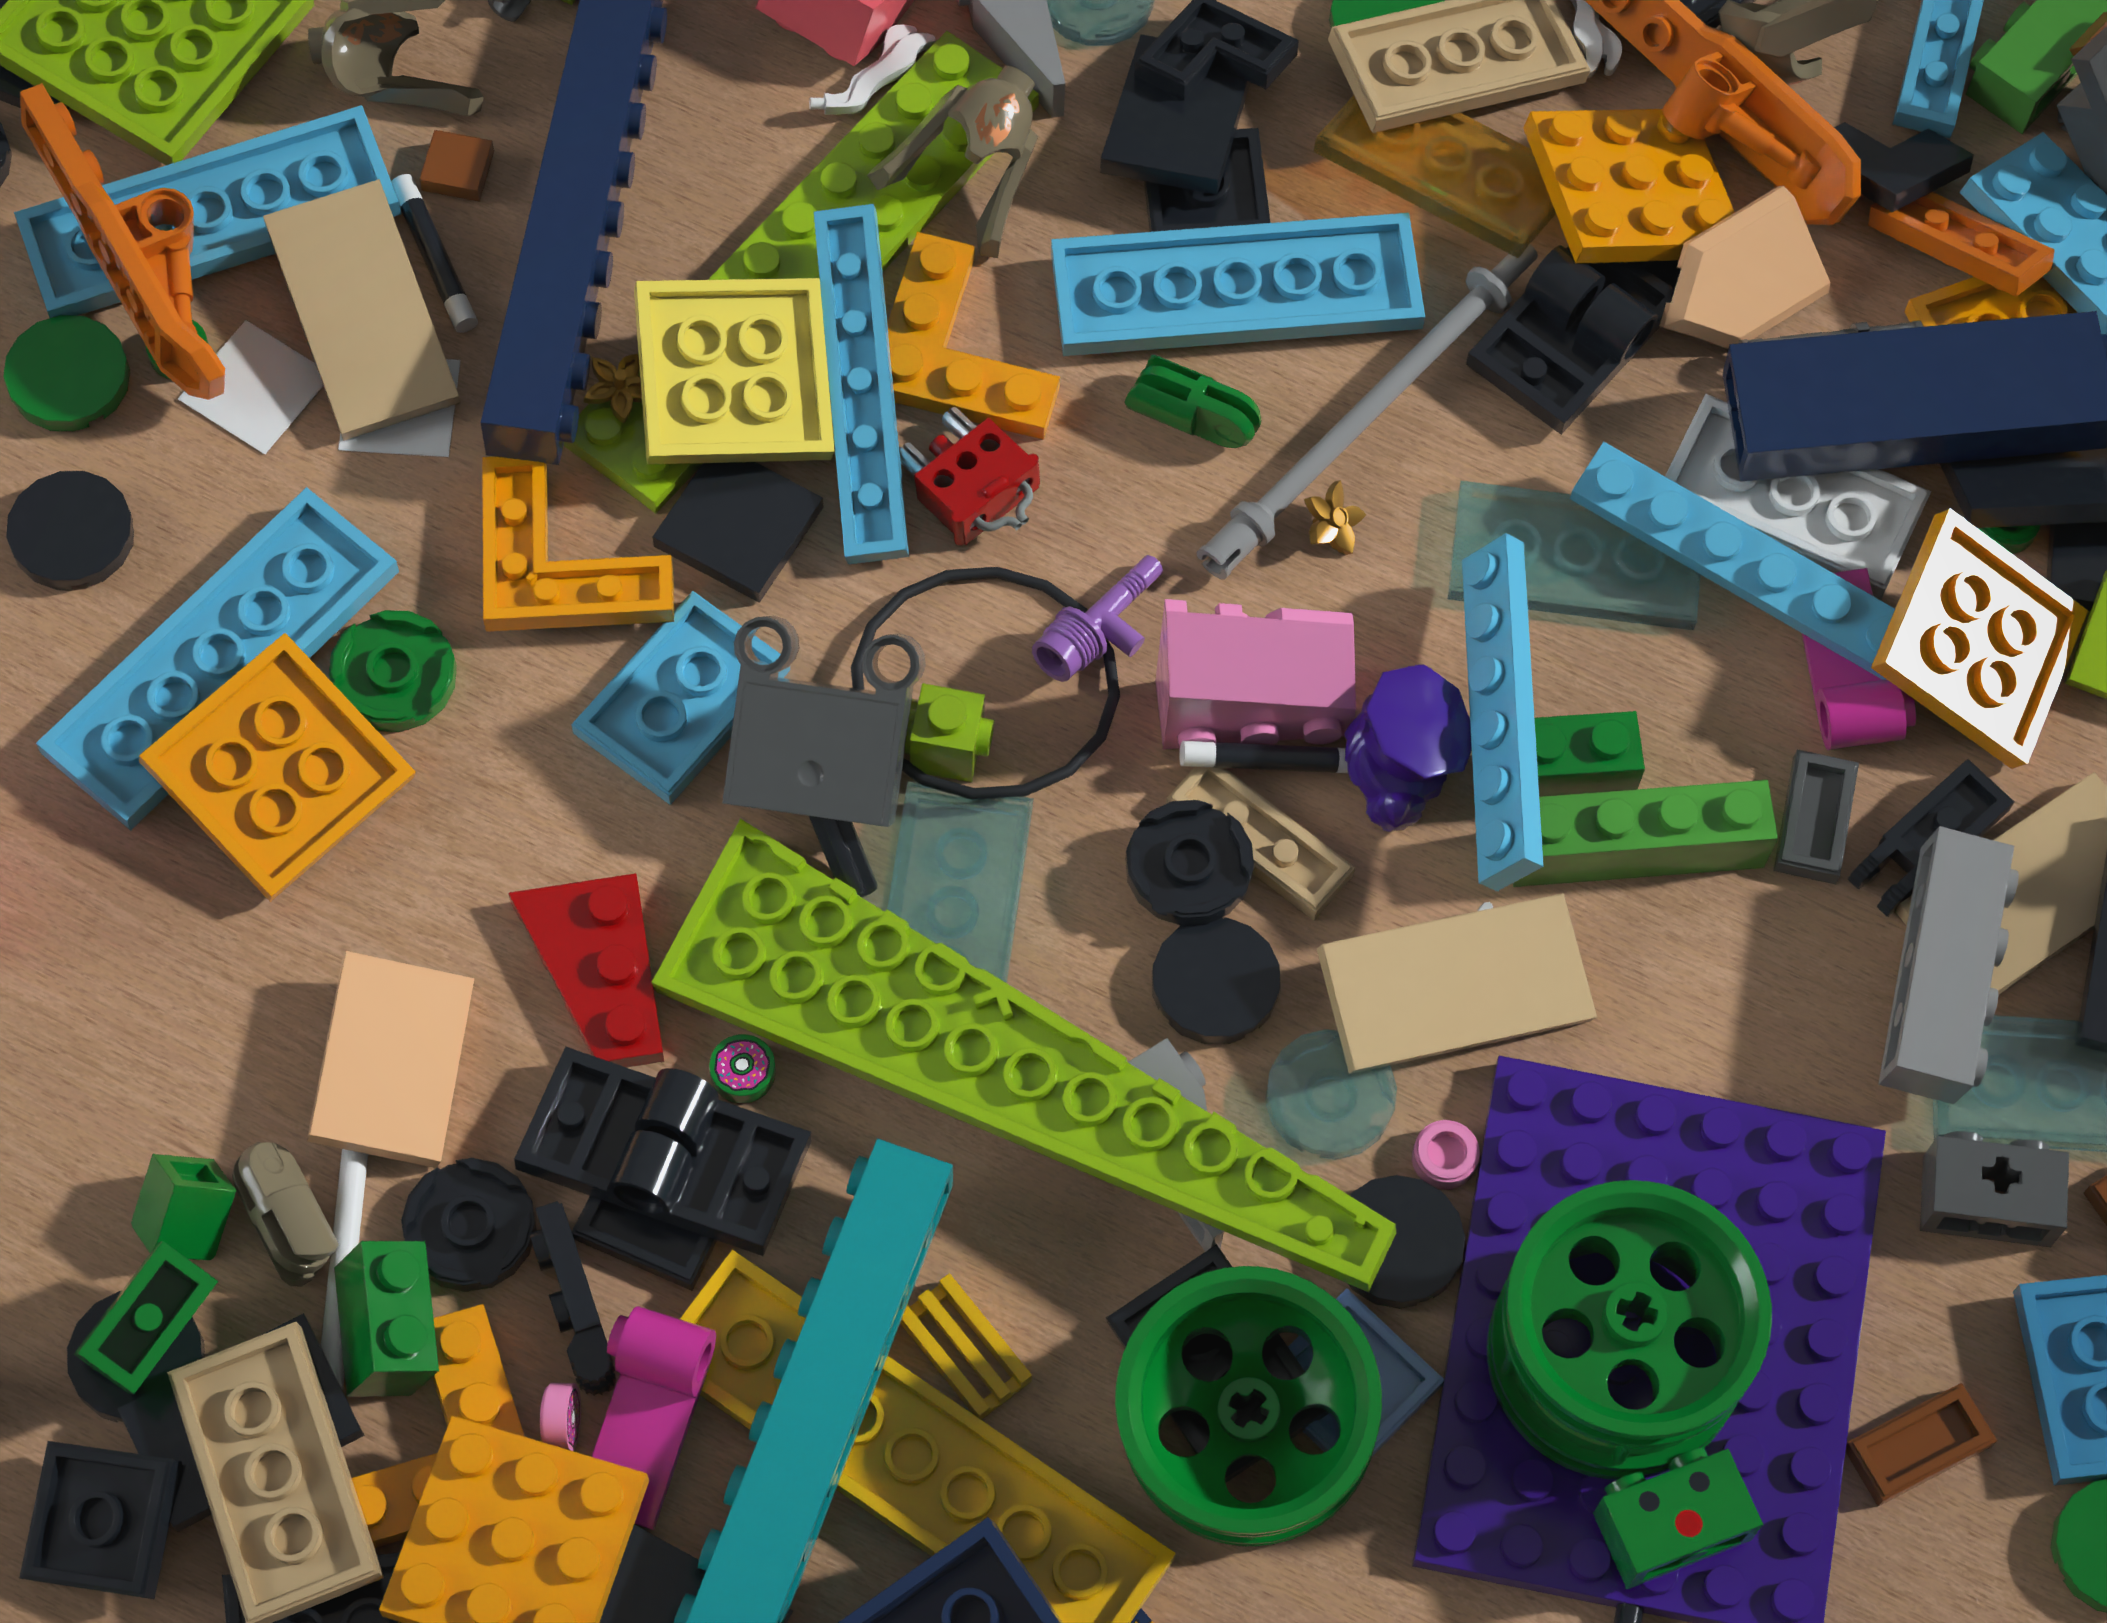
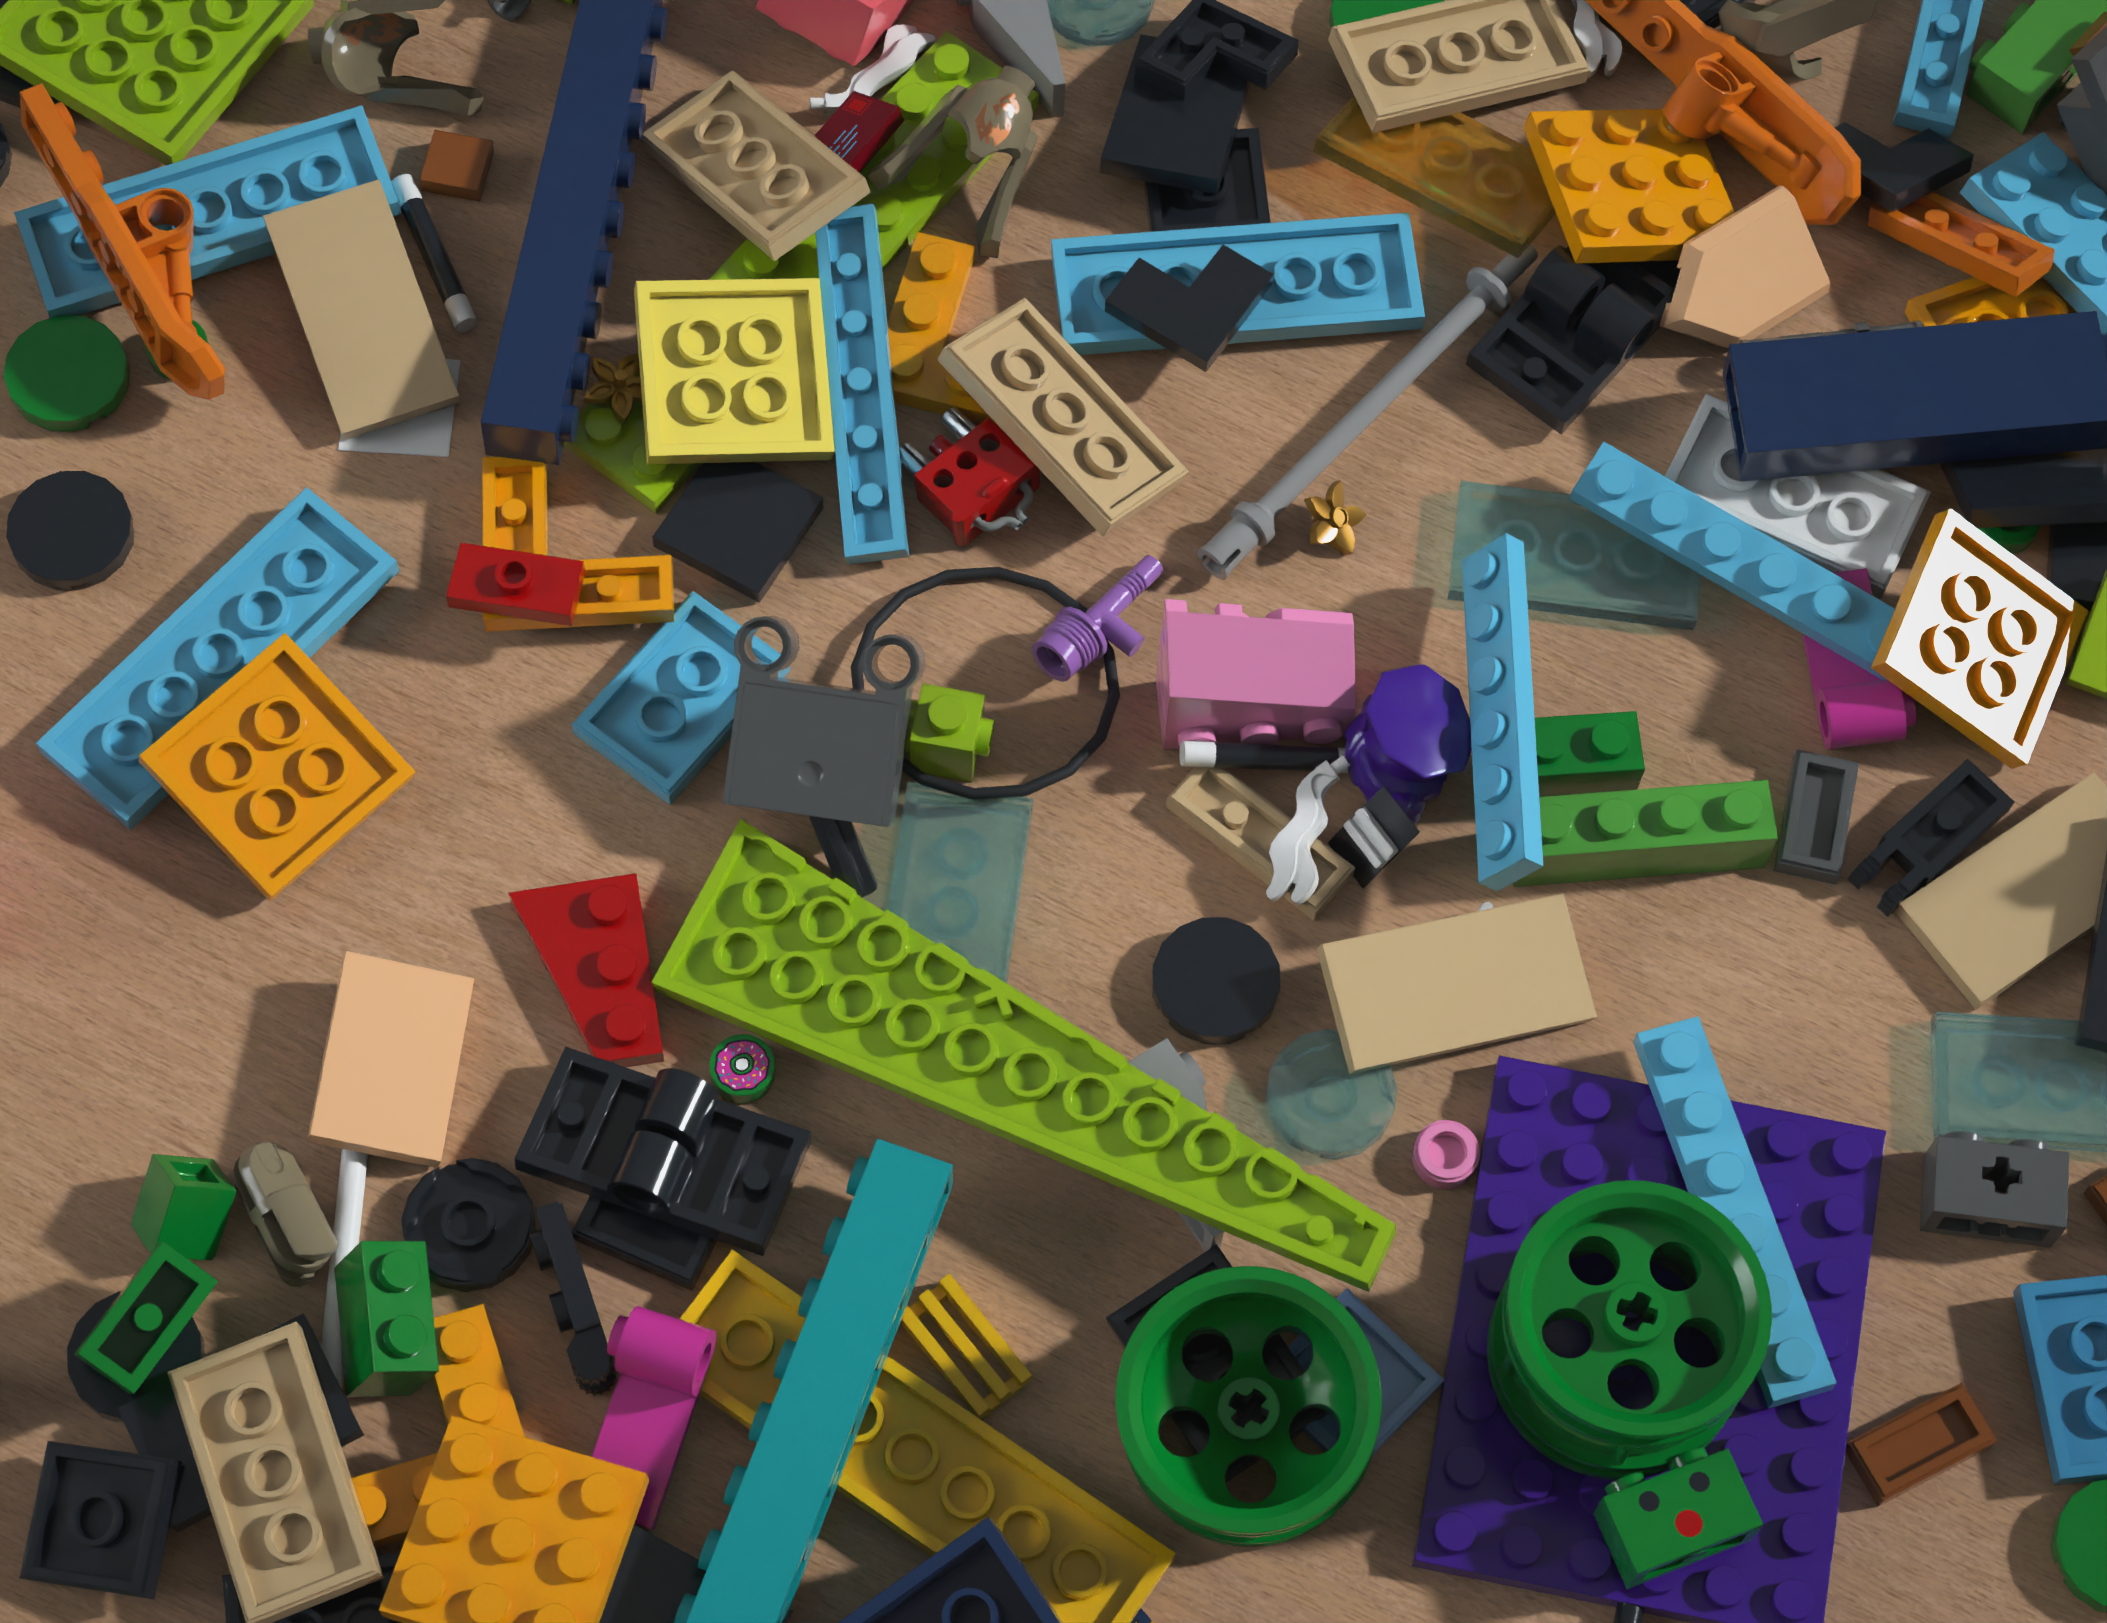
white sticker [178,320,323,454] -> none
green tile [329,610,457,732] -> none
bright pink tile [540,1383,581,1451] -> none
green arm [1124,354,1262,448] -> none
black tile [1125,800,1254,926] -> none
black tile [1347,1175,1466,1309] -> none
light grey brick [1878,826,2019,1104] -> none
none -> red plate [446,542,586,626]
none -> tan tile [640,70,871,261]
none -> dark red tile [815,90,905,173]
none -> tan tile [937,298,1189,537]
none -> black tile [1105,244,1274,372]
none -> white hair [1266,755,1350,905]
none -> black piece [1328,786,1420,889]
none -> medium azure plate [1633,1016,1837,1408]

